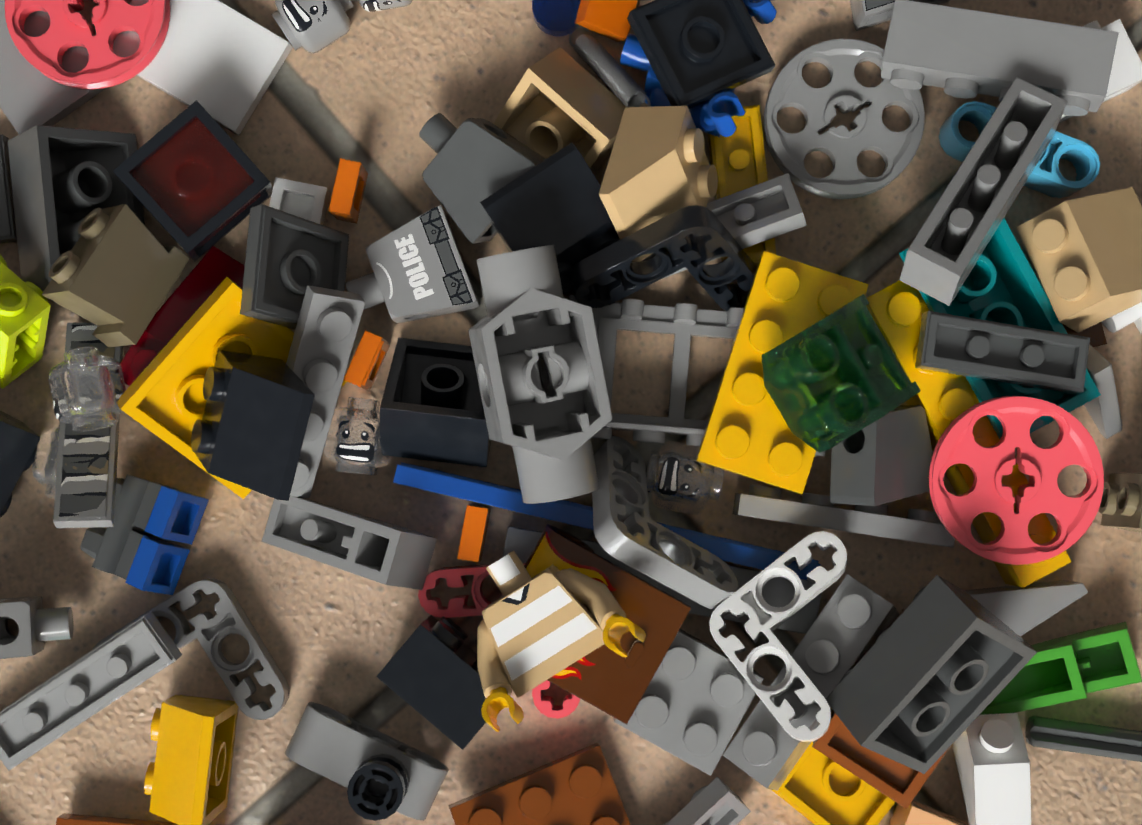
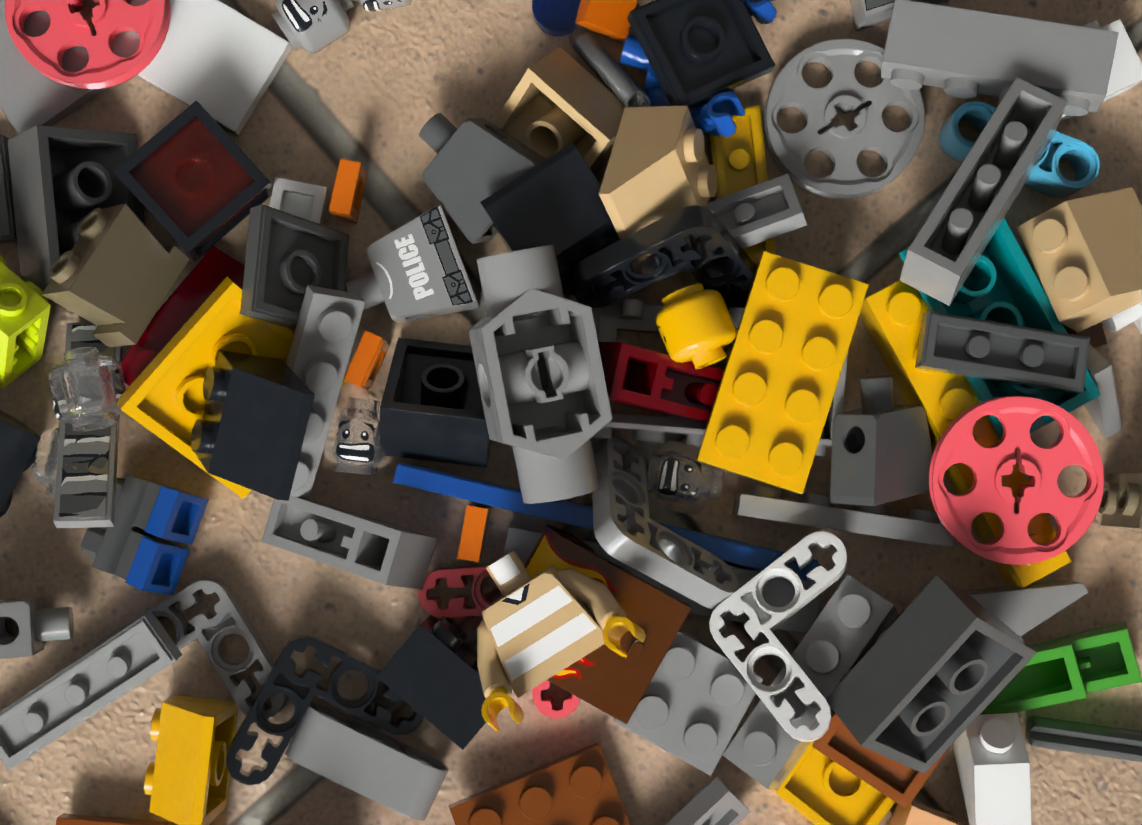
black wheel [347,754,410,821] -> none
clear green slope [761,294,921,453] -> none
none -> black beam [226,635,424,785]
none -> dark red slope [598,342,724,423]
none -> yellow head [655,283,737,369]

